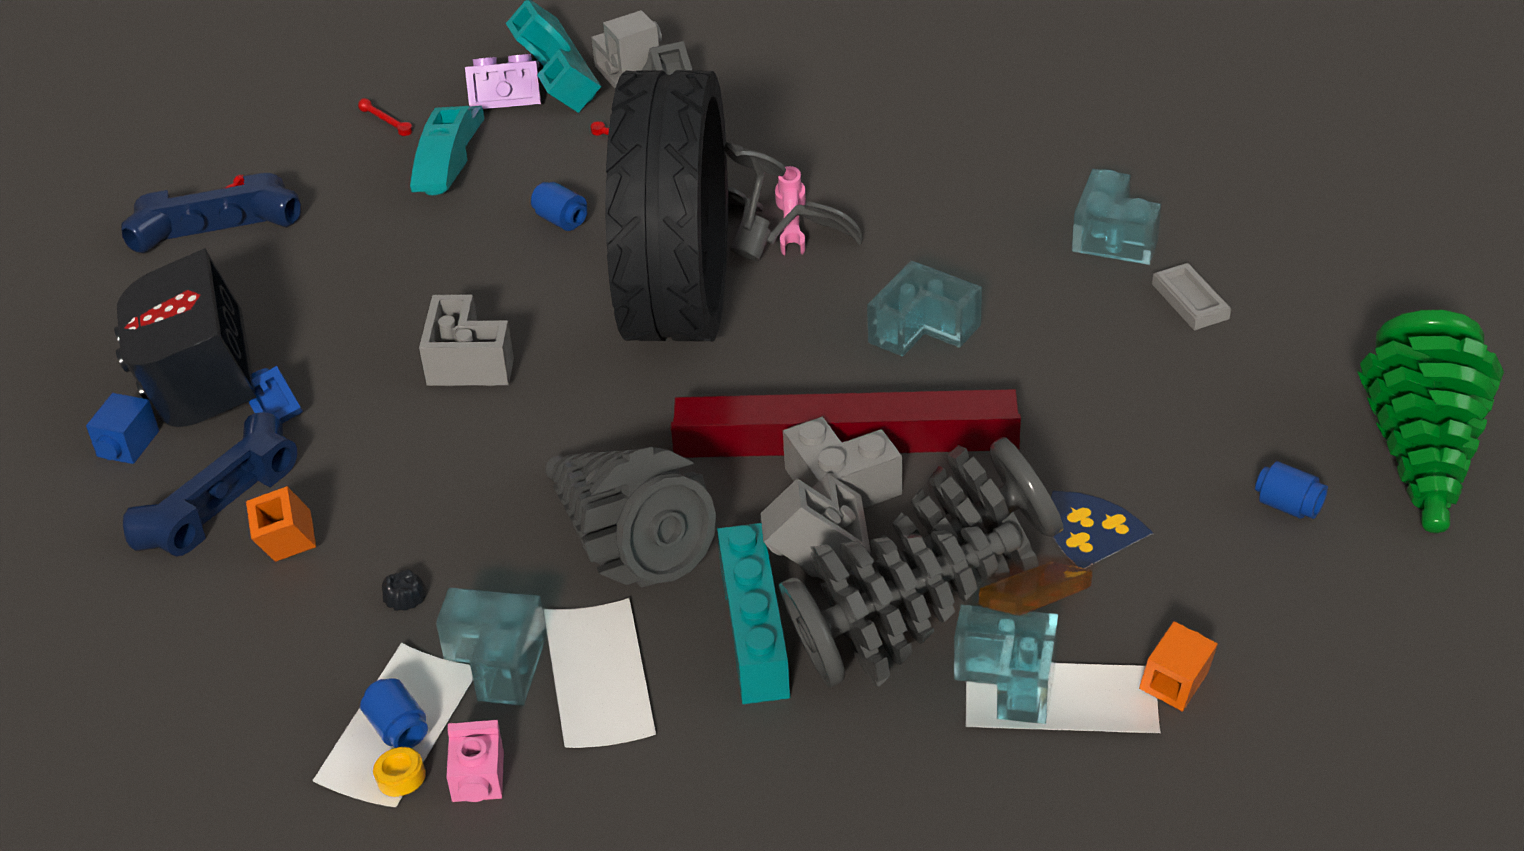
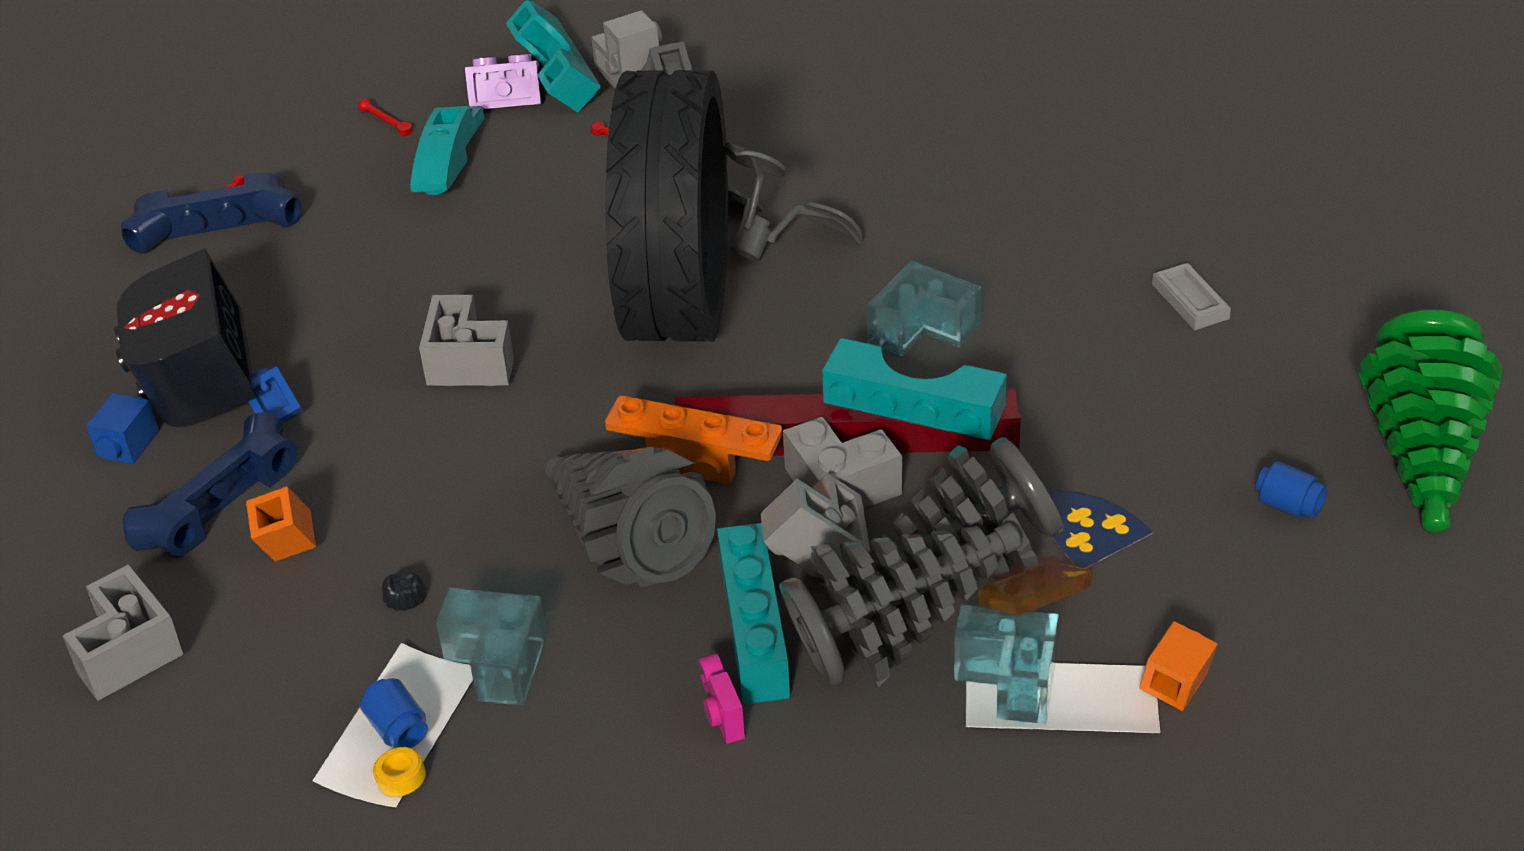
bright pink brick [446,720,504,802] -> none
blue brick [531,182,587,231] -> none
white sticker [543,598,656,748] -> none
bright pink brick [775,166,806,256] -> none
clear light blue brick [1072,169,1161,265] -> none
none -> light grey brick [63,565,183,701]
none -> orange bracket [605,396,782,485]
none -> dark pink plate [698,653,745,744]
none -> teal arch [822,338,1007,440]

